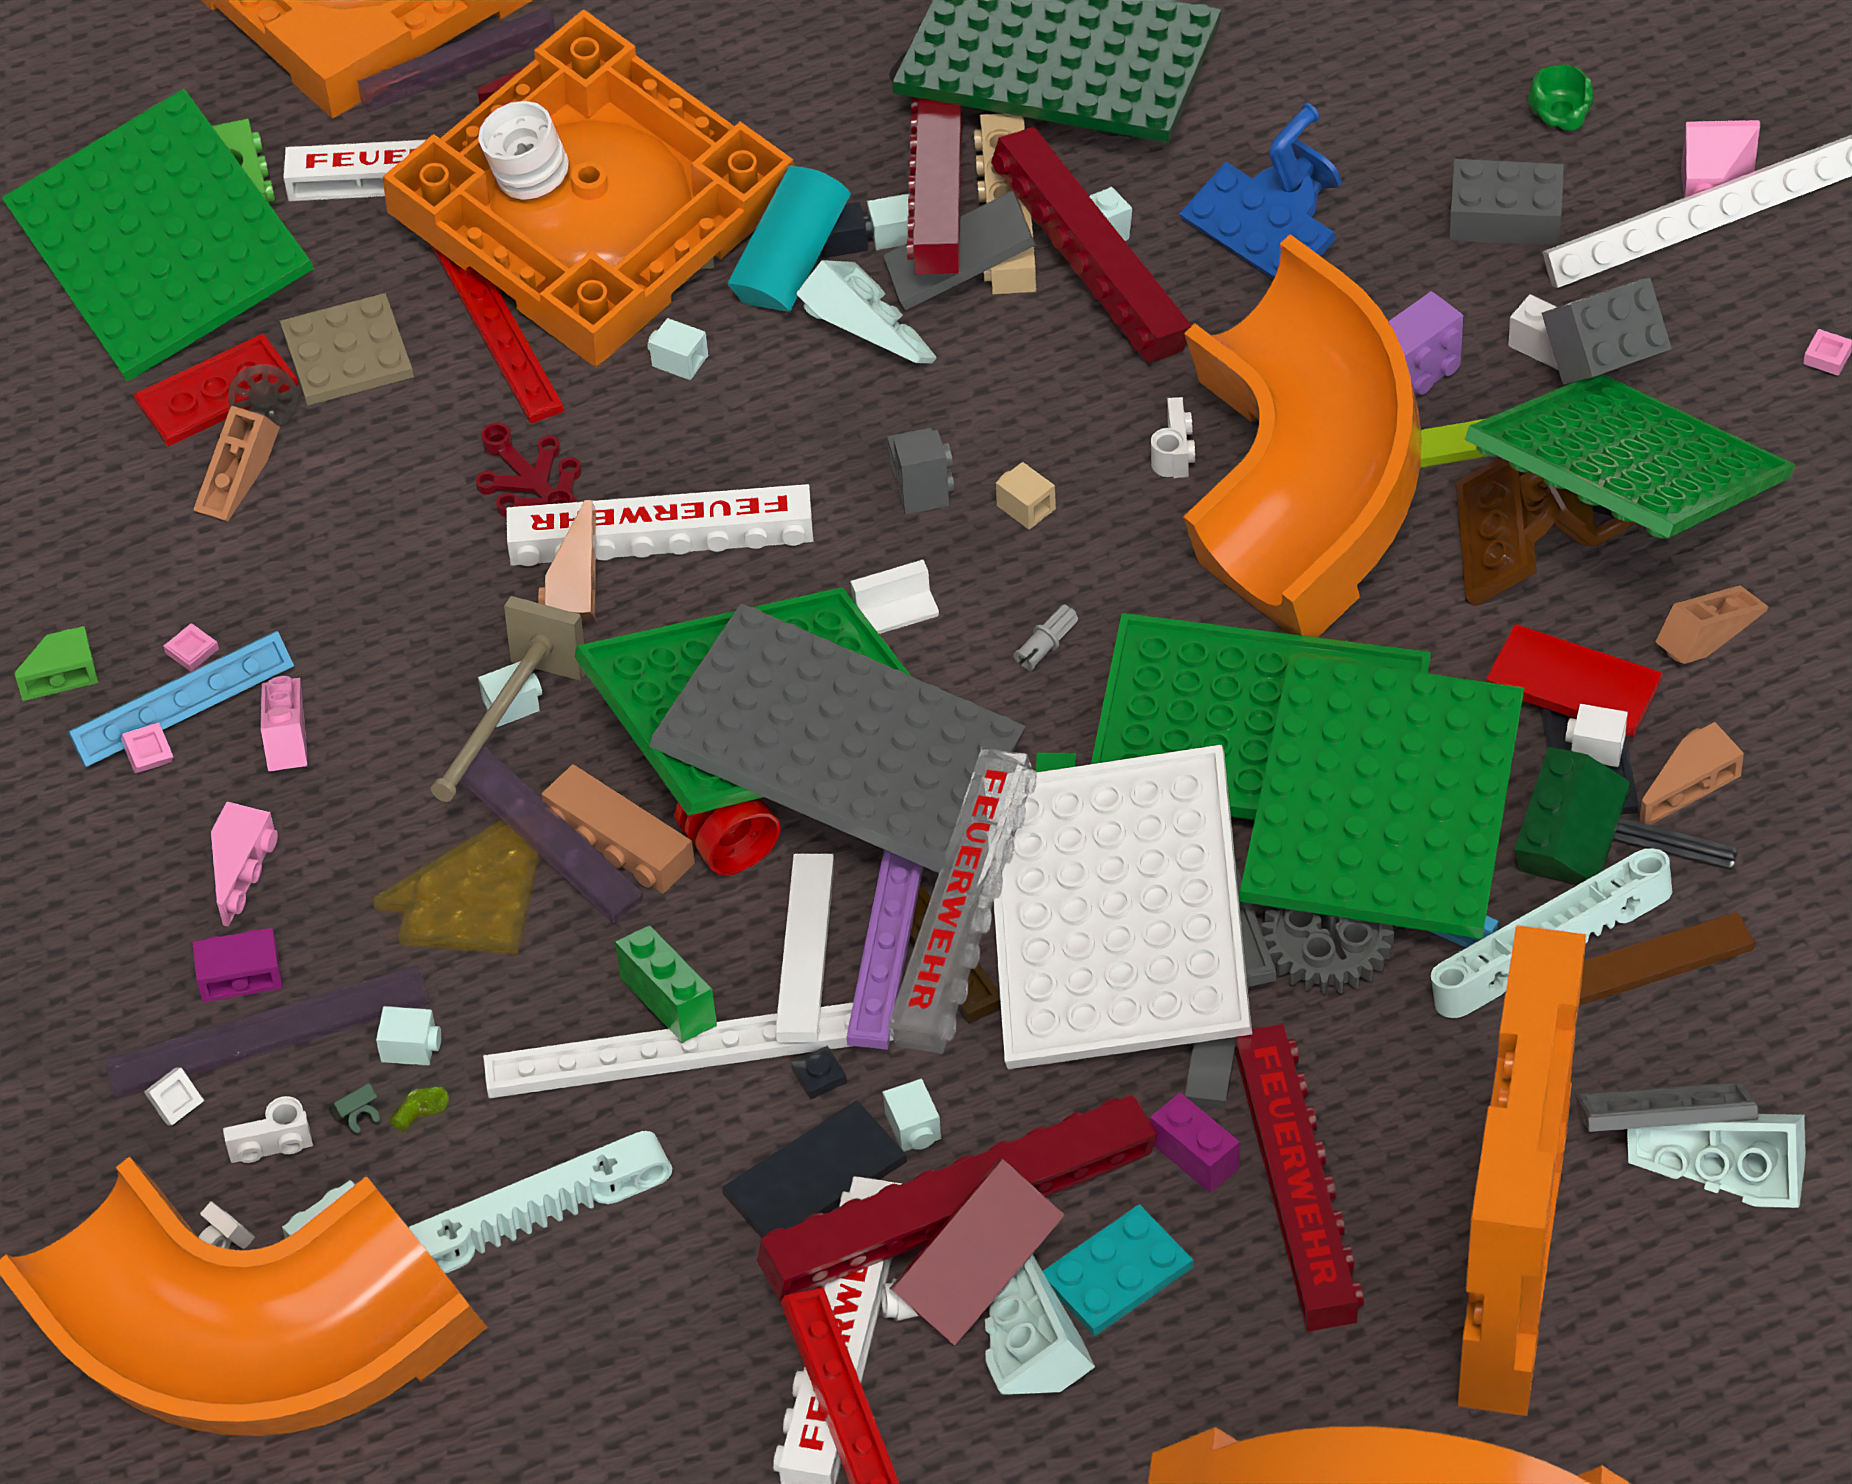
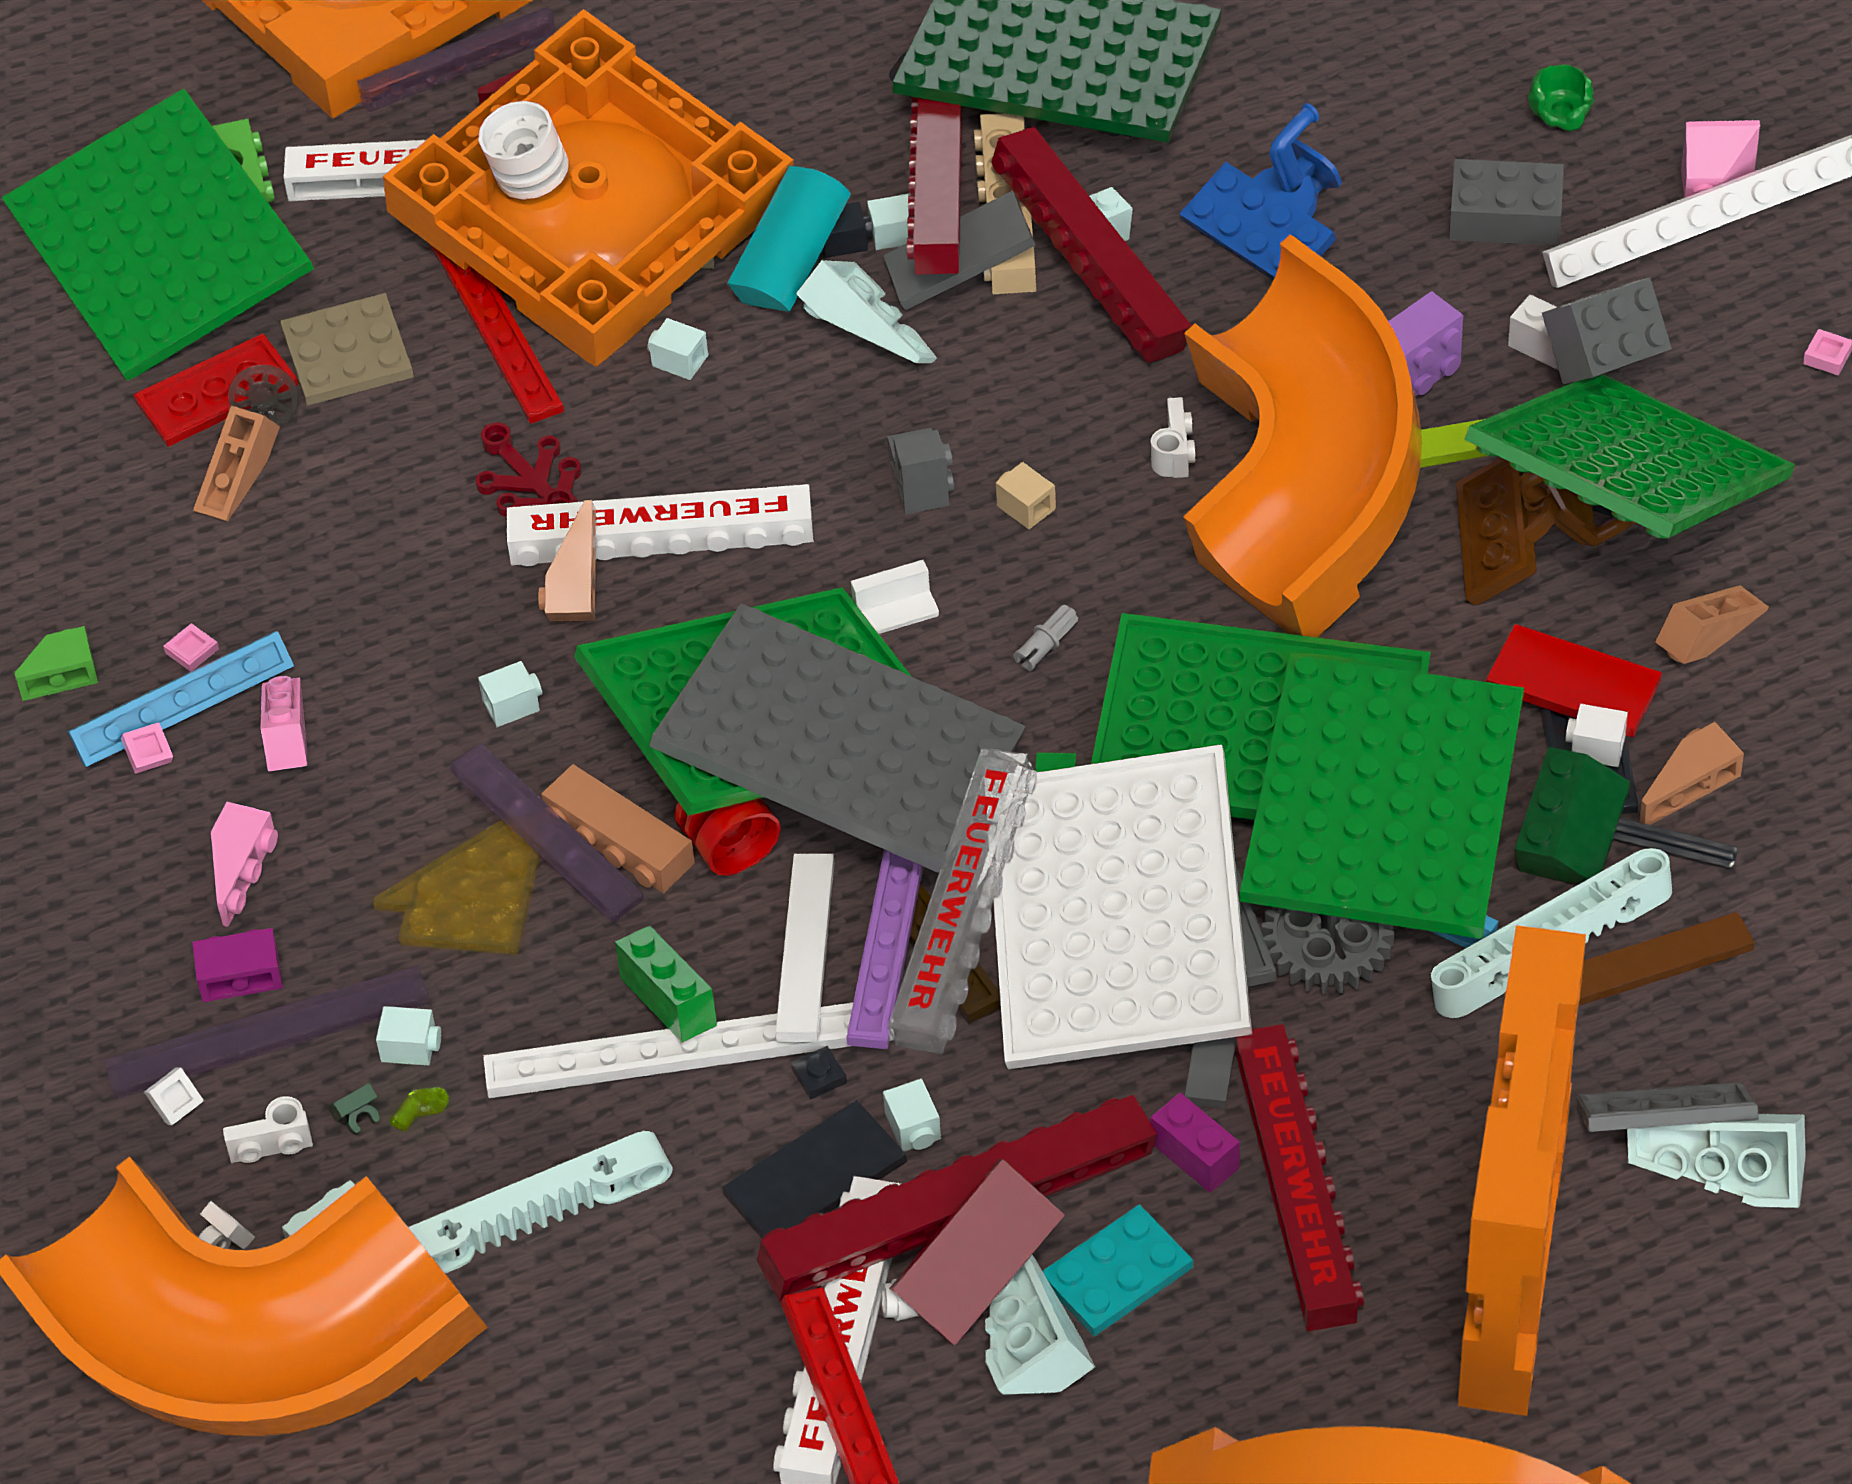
dark tan tile [431,596,585,802] -> none

